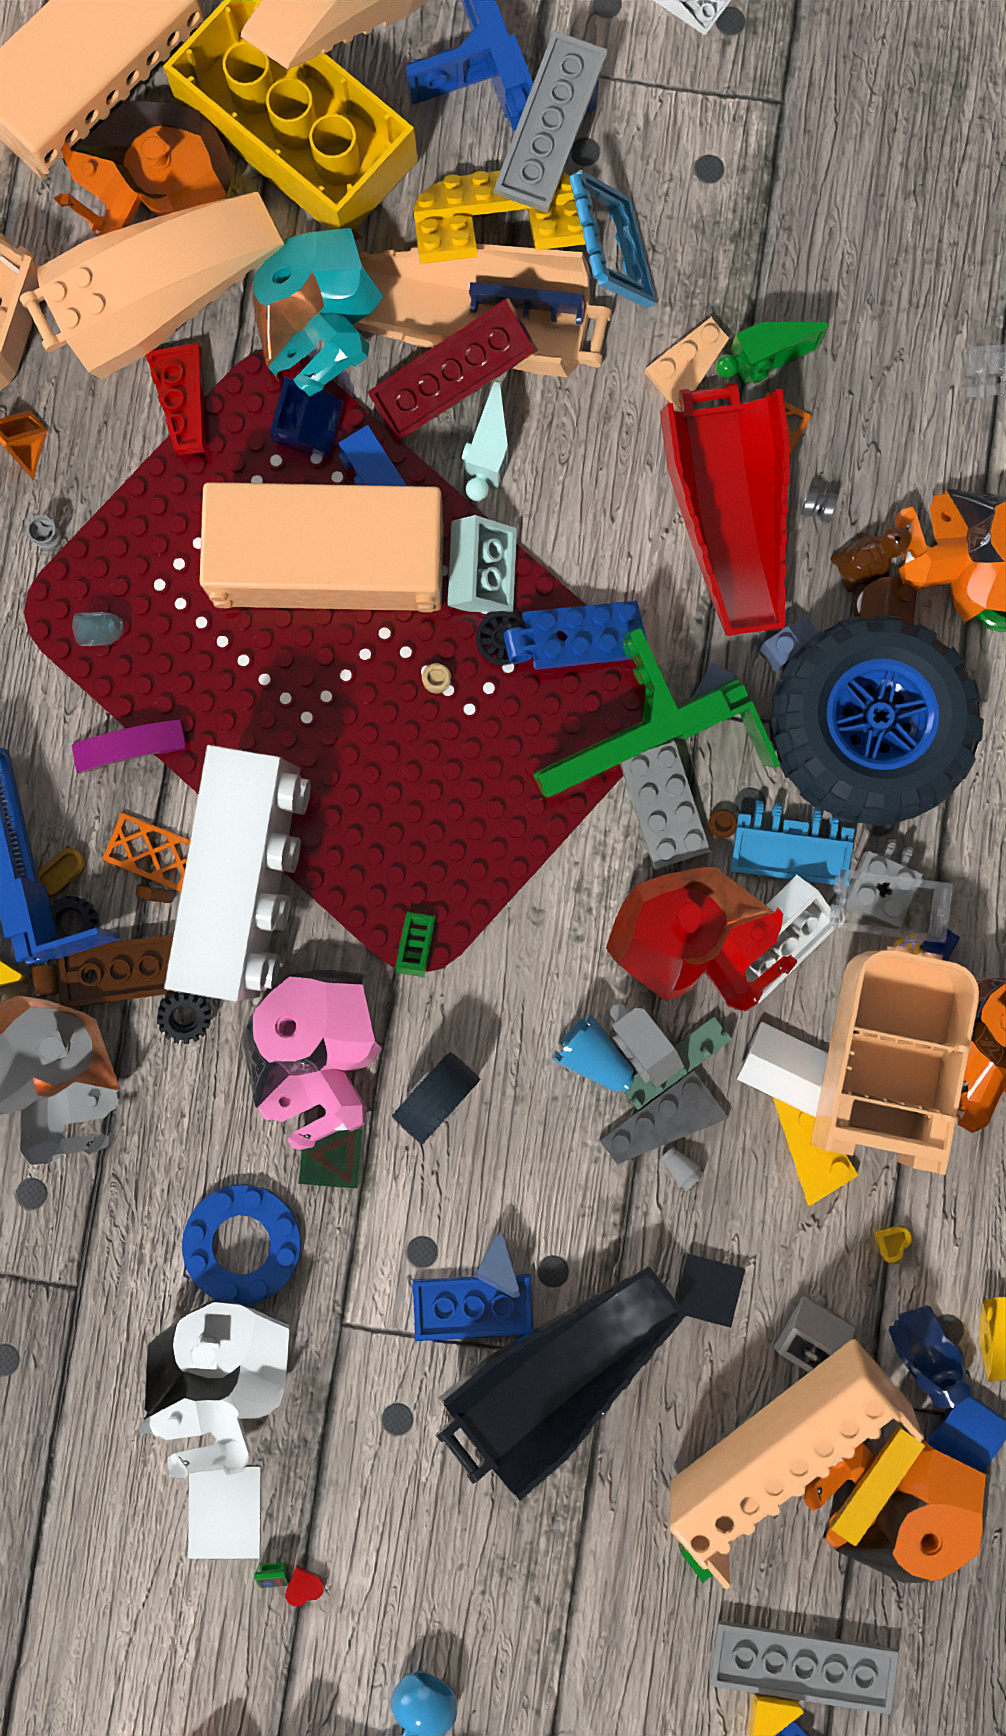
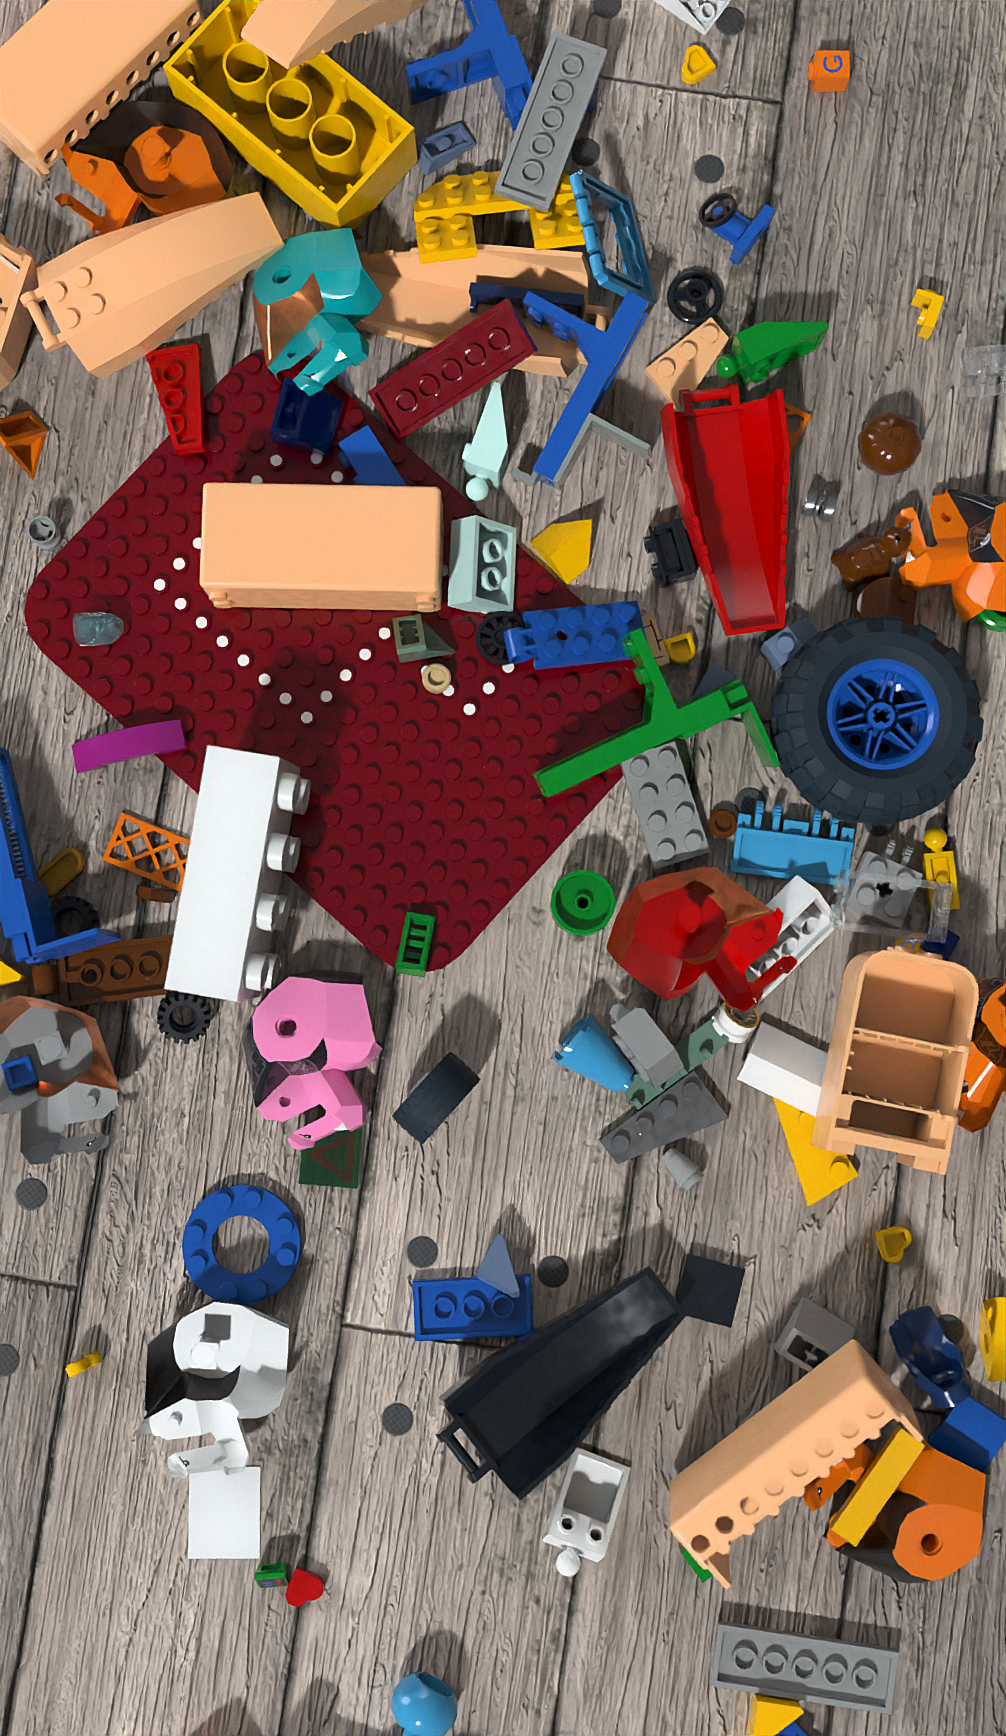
none -> blue tile [1,1054,40,1092]
none -> yellow tile [65,1351,104,1378]
none -> sand green slope [392,614,457,663]
none -> sand blue slope [416,122,476,176]
none -> blue piece [510,290,651,491]
none -> yellow slope [530,519,593,586]
none -> white slope [541,1448,631,1576]
none -> green wheel [550,870,615,937]
none -> tan sticker [642,614,671,666]
none -> black hinge [643,518,697,588]
none -> yellow tile [663,632,696,666]
none -> black piece [667,270,723,325]
none -> yellow tile [681,45,716,84]
none -> blue piece [698,193,775,266]
none -> white wheel [712,1001,759,1043]
none -> orange brick [807,50,850,92]
none -> reddish brown piece [858,411,922,476]
none -> yellow bracket [911,289,945,339]
none -> yellow plate [921,827,960,912]

